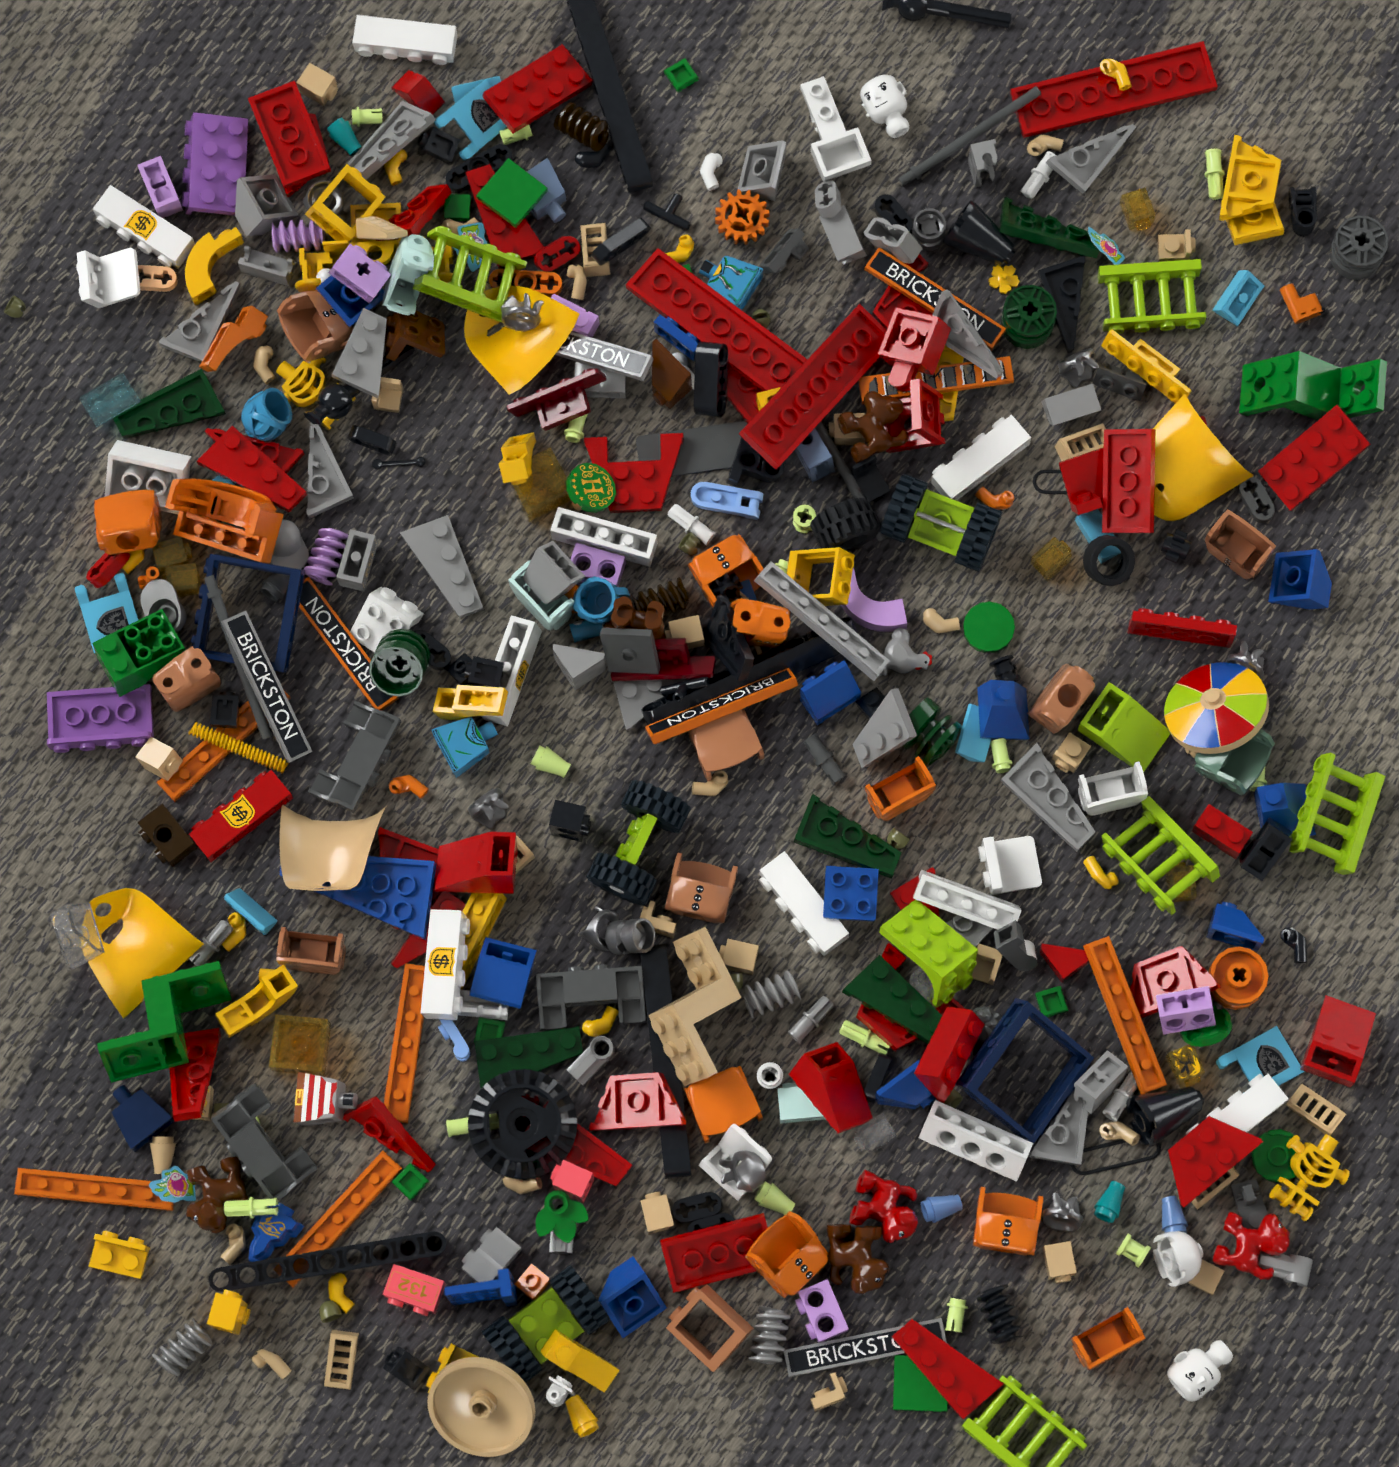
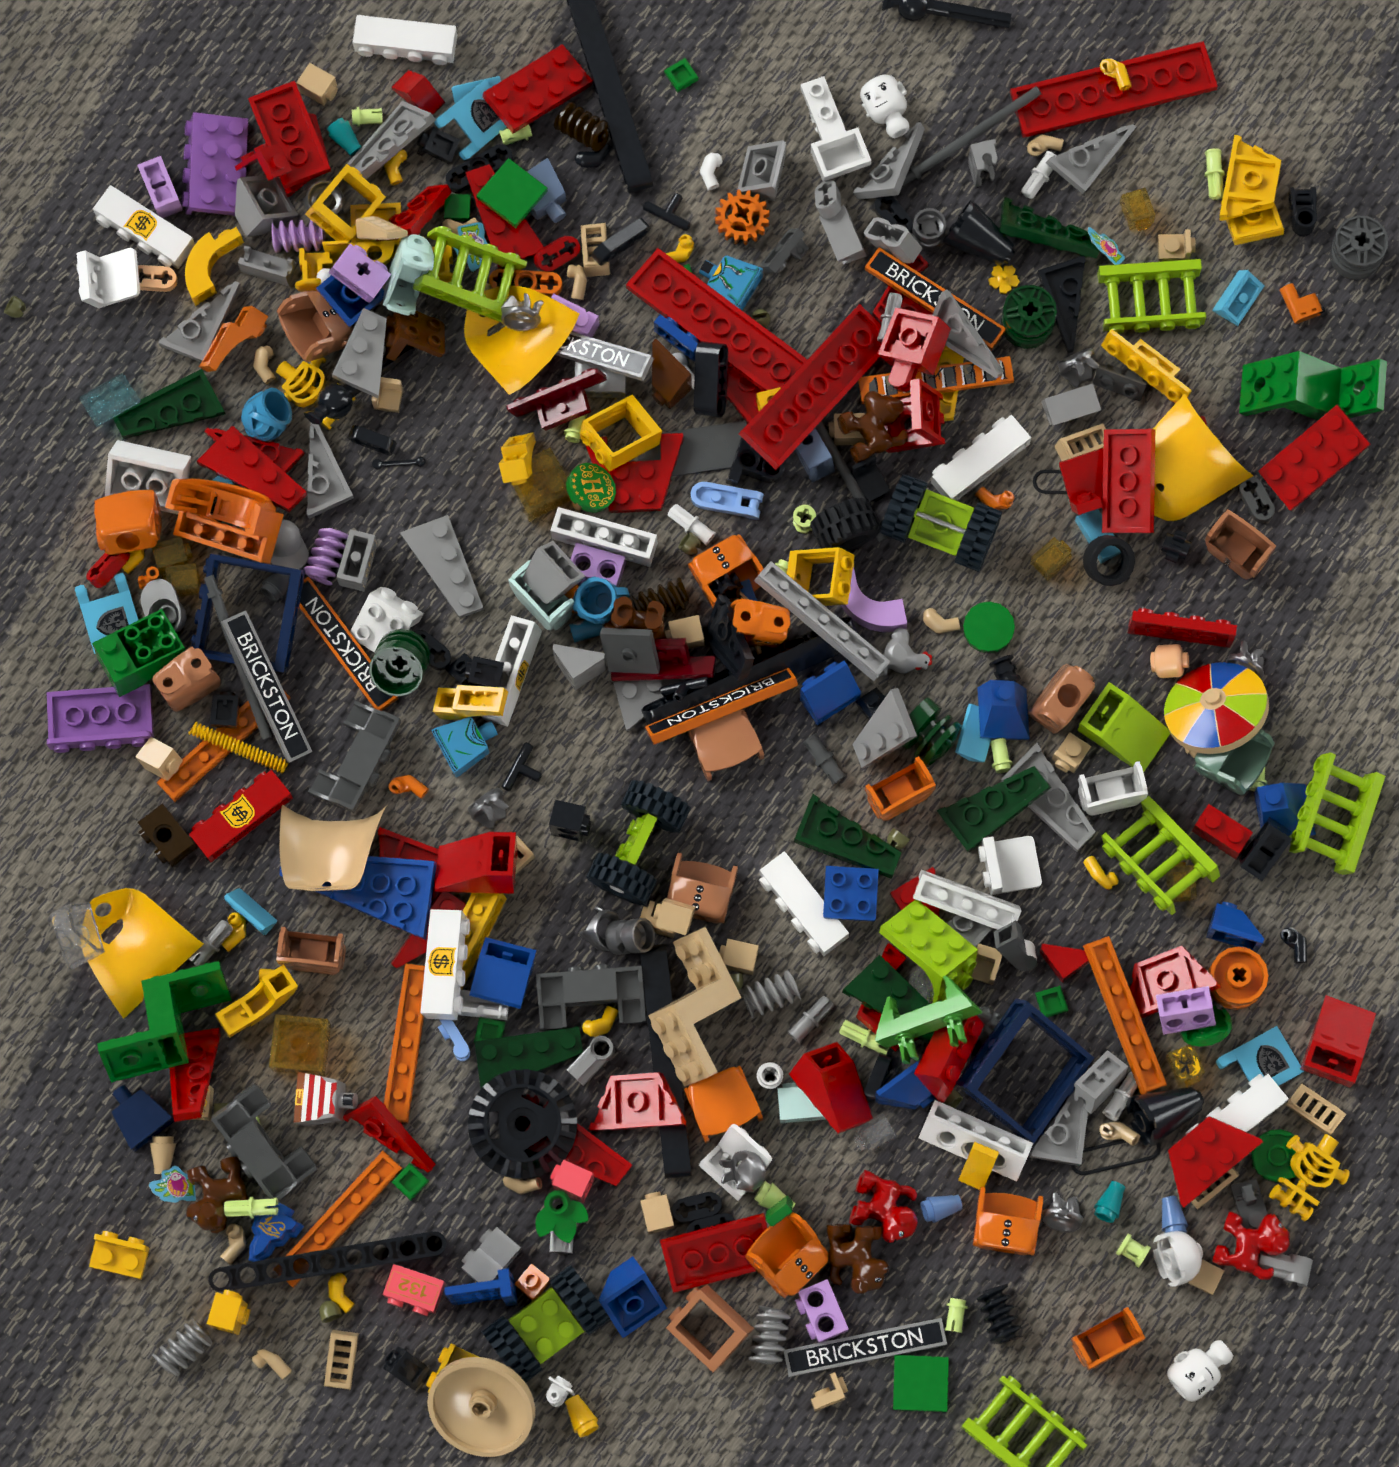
orange tile [14,1168,175,1211] -> none
yellowish green axle [446,1113,499,1137] -> none
yellowish green cone [530,746,571,778] -> none
yellow slope [540,1329,620,1393] -> none
tan arm [692,770,728,796] -> none
red wing [891,1319,1003,1420] -> none
tan brick [1042,1241,1077,1284] -> none
blue slope [1268,549,1332,610] -> none
none -> red bracket [234,143,292,181]
none -> black piece [502,742,542,791]
none -> yellow window [580,394,662,472]
none -> tan brick [653,898,696,935]
none -> green tile [765,1196,793,1227]
none -> light grey wing [853,122,925,199]
none -> bright green hose [875,975,982,1064]
none -> light grey axle [877,293,903,342]
none -> dark green wing [937,766,1052,853]
none -> yellow tile [958,1142,999,1190]
none -> light nougat head [1150,644,1189,678]

